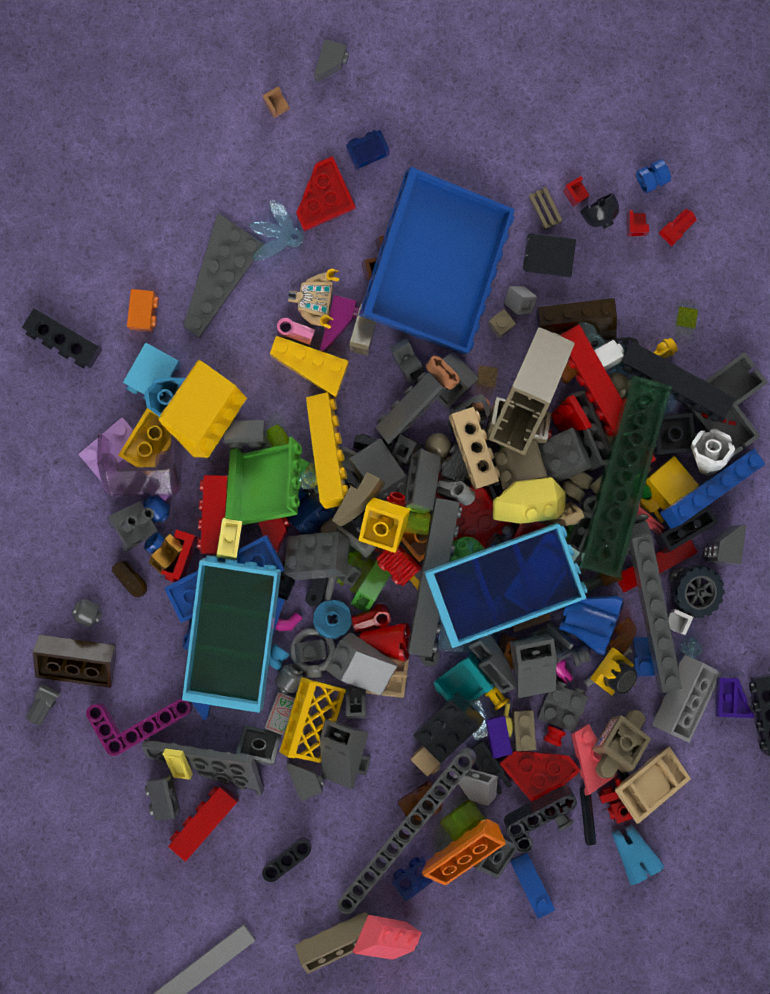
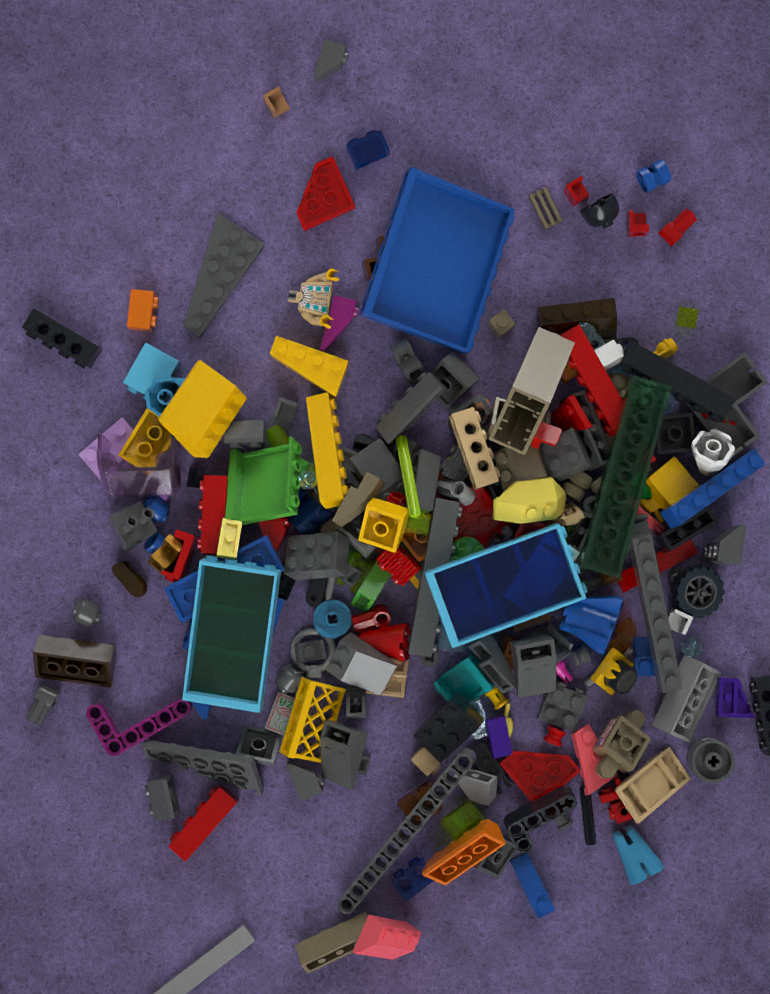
light yellow tile [163,748,193,780] -> none
clear light blue plant [249,200,304,261] -> none
black beam [262,837,312,882] -> none
dark azure wheel [269,644,290,670] -> none
dark pink arm [275,612,302,631] -> none
bright pink piece [277,318,315,345] -> none
dark tan slope [349,304,377,356] -> none
dark tan piece [425,433,452,465] -> none
nougat beam [426,356,460,389] -> none
clear yellow tile [476,365,498,388] -> none
light grey panel [504,286,537,314] -> none
dark tan brick [512,709,536,751] -> none
black piece [523,233,576,278] -> none
none -> black tile [186,468,204,488]
none -> dark grey panel [273,397,299,424]
none -> lime axle [396,435,421,518]
none -> red panel [531,422,562,449]
none -> dark grey wheel [686,737,735,783]

